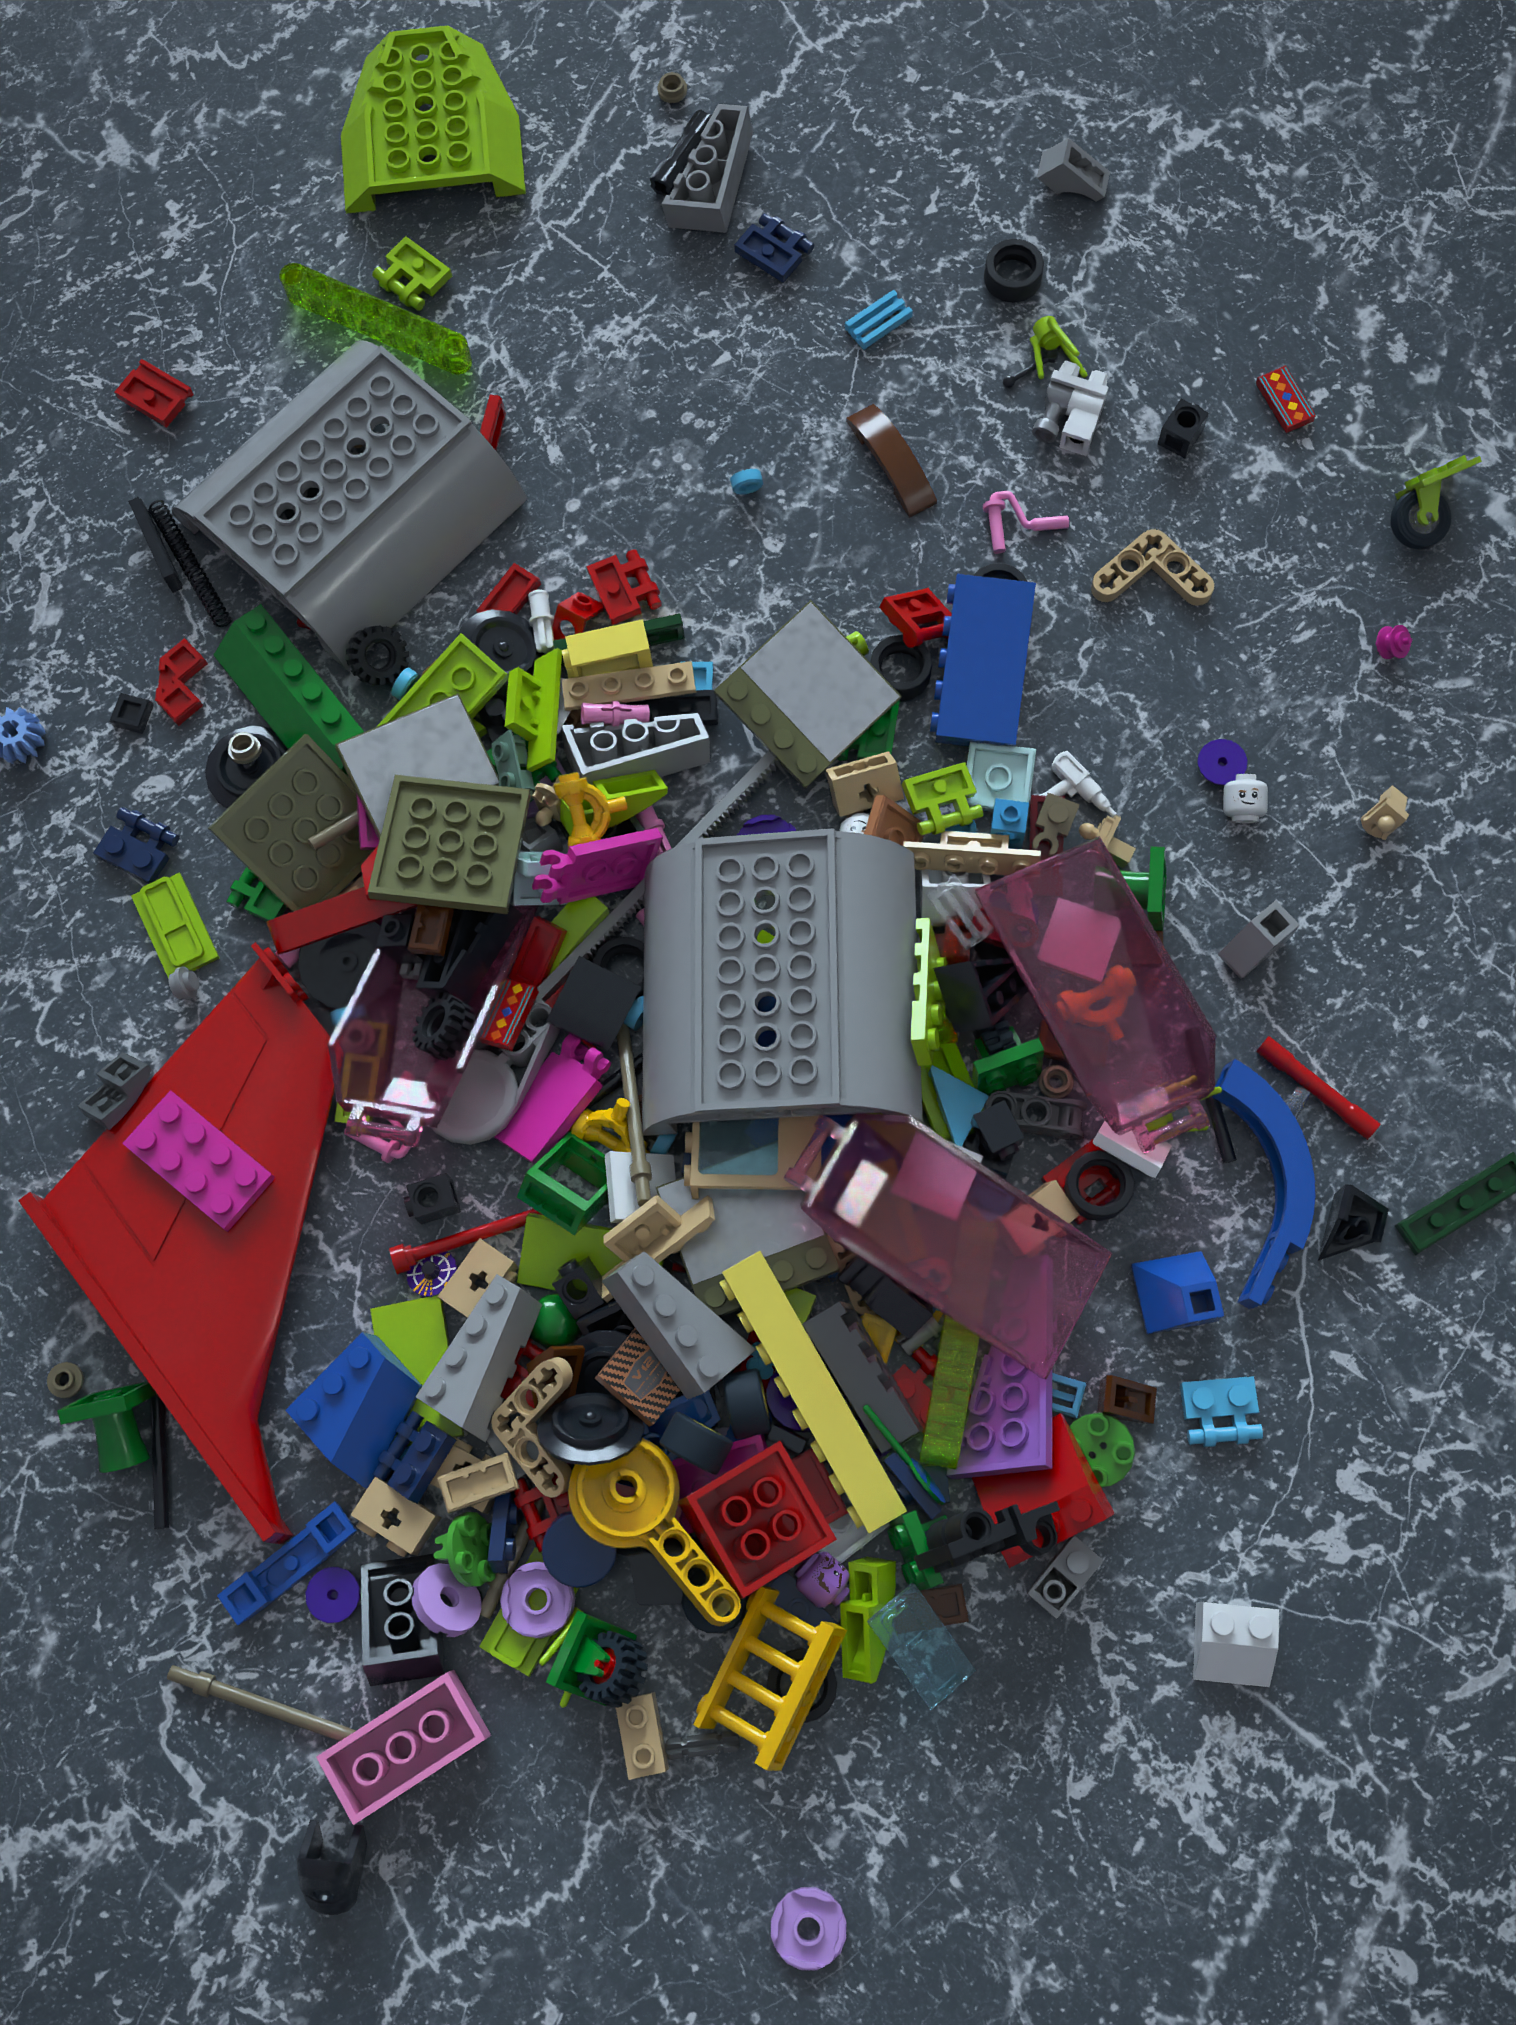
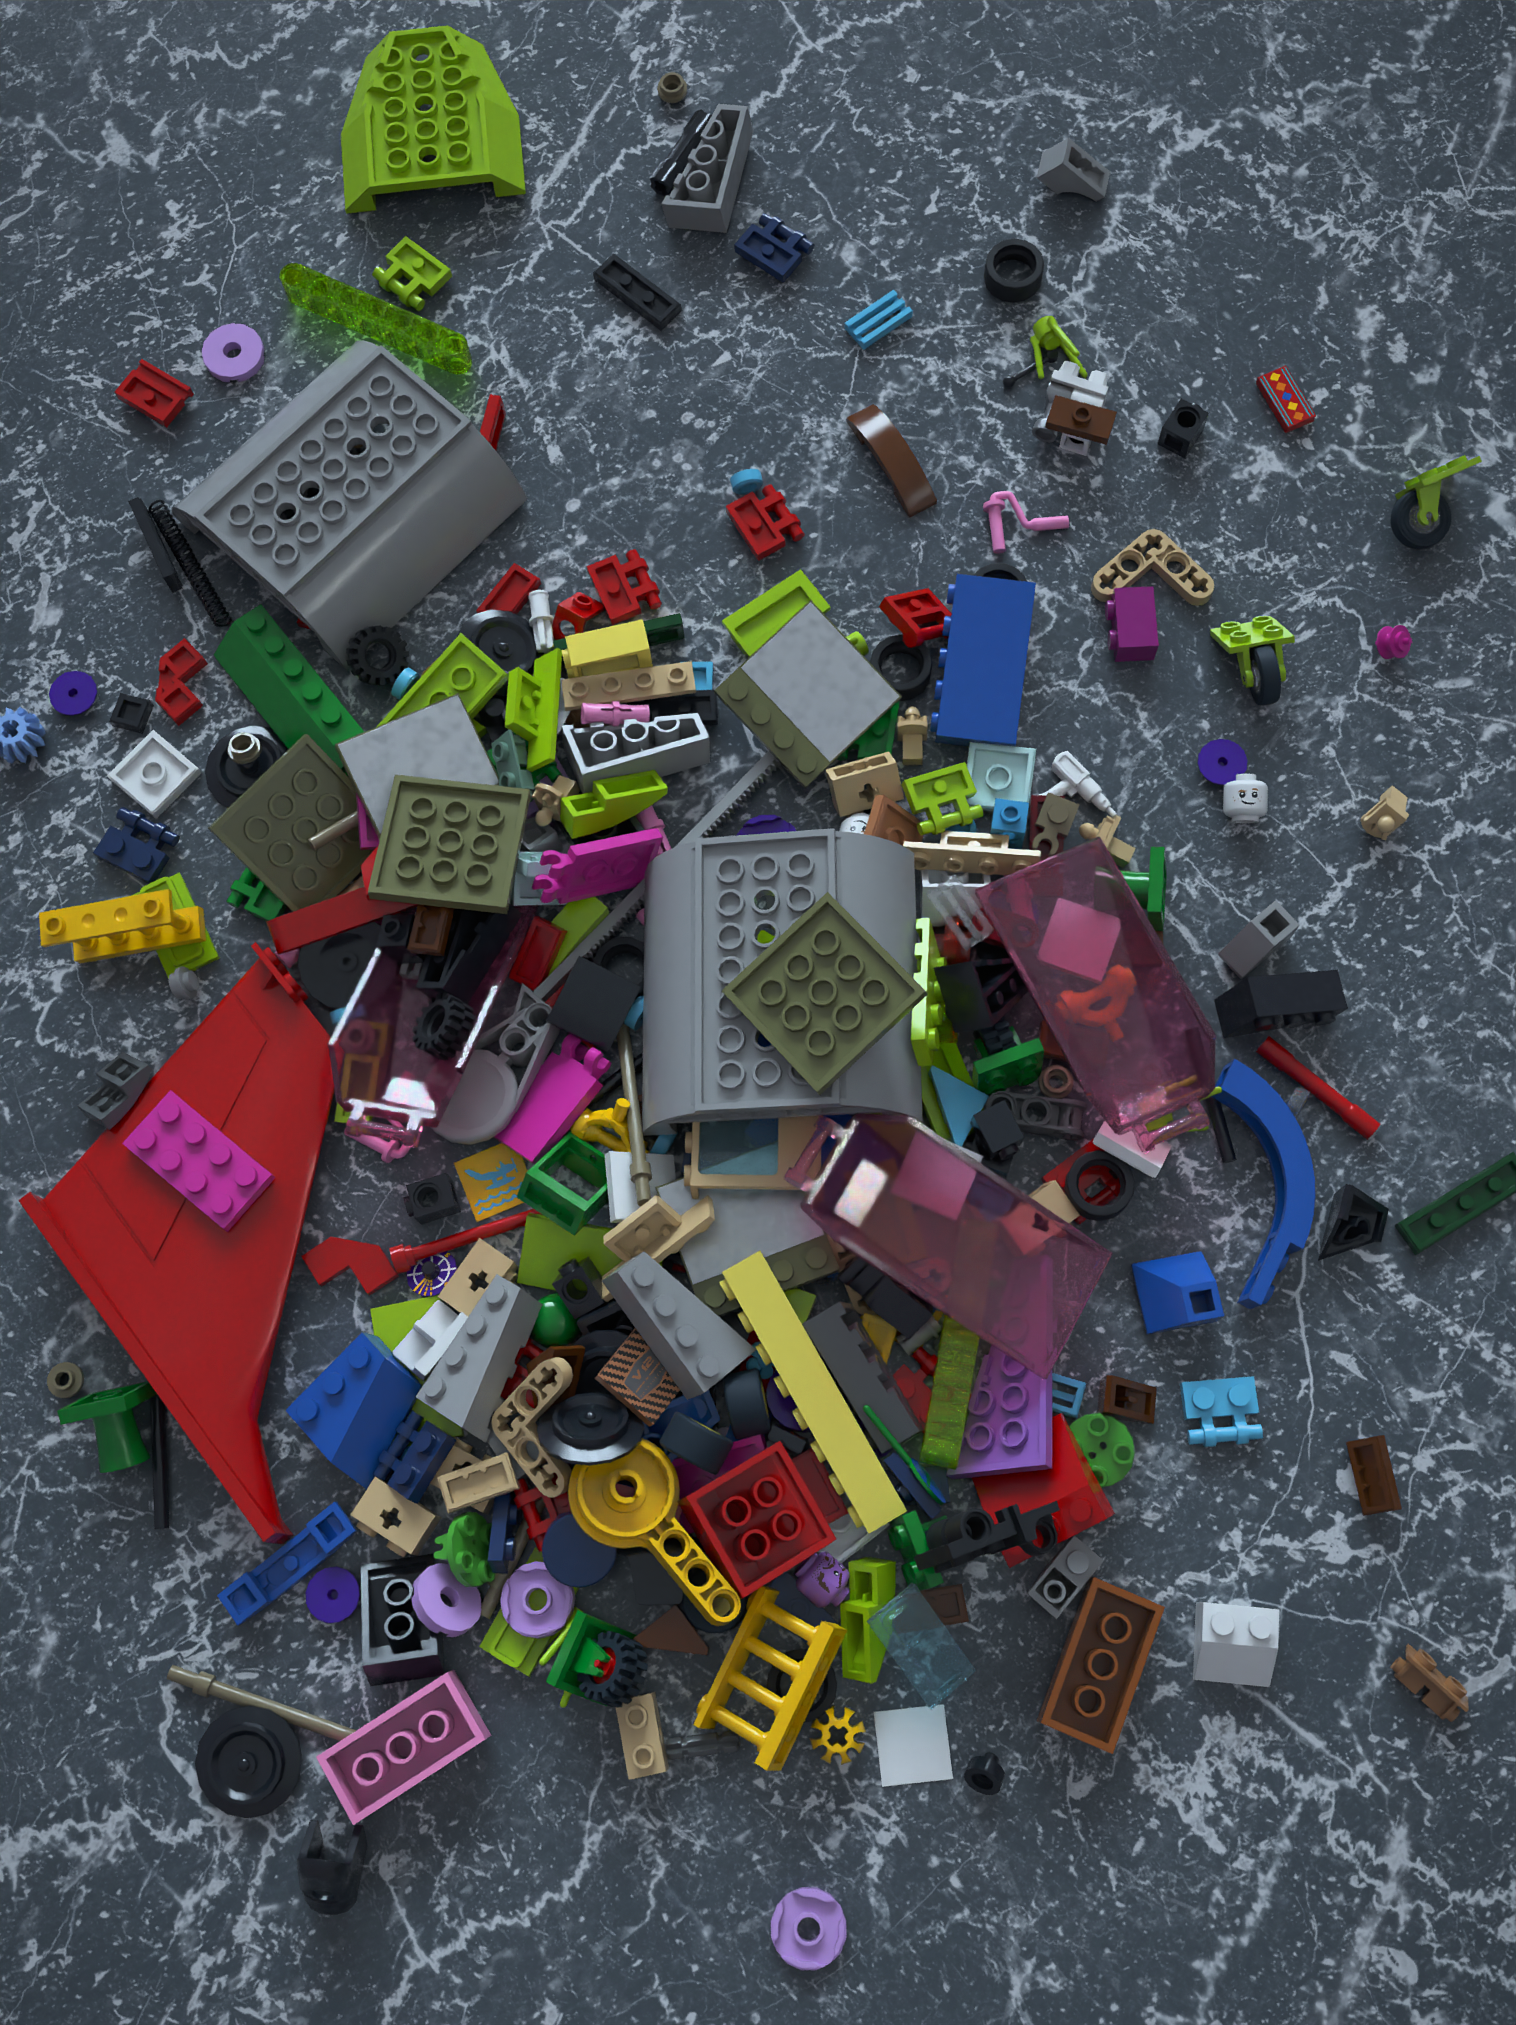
red tile [478,979,539,1051] -> none
yellow piece [553,772,627,849] -> none
none -> yellow fence [39,889,206,964]
none -> dark purple piece [49,671,97,716]
none -> white tile [107,730,202,819]
none -> black piece [195,1705,303,1818]
none -> lavender tile [202,323,265,383]
none -> red tile [301,1237,399,1296]
none -> white panel [393,1300,468,1381]
none -> yellow sticker [454,1143,528,1222]
none -> black tile [593,253,682,331]
none -> reddish brown slope [634,1604,710,1655]
none -> lime piece [722,569,831,658]
none -> olive plate [722,892,928,1095]
none -> red plate [726,484,805,561]
none -> yellow piece [809,1706,866,1765]
none -> white sticker [874,1704,953,1787]
none -> tan piece [897,706,928,765]
none -> black tile [964,1752,1005,1795]
none -> dark orange brick [1036,1577,1165,1754]
none -> reddish brown plate [1045,395,1117,445]
none -> magenta brick [1105,586,1159,662]
none -> lime plate [1210,616,1295,706]
none -> black wedge [1214,970,1348,1039]
none -> reddish brown plate [1346,1435,1402,1516]
none -> medium nougat hinge [1390,1644,1469,1722]

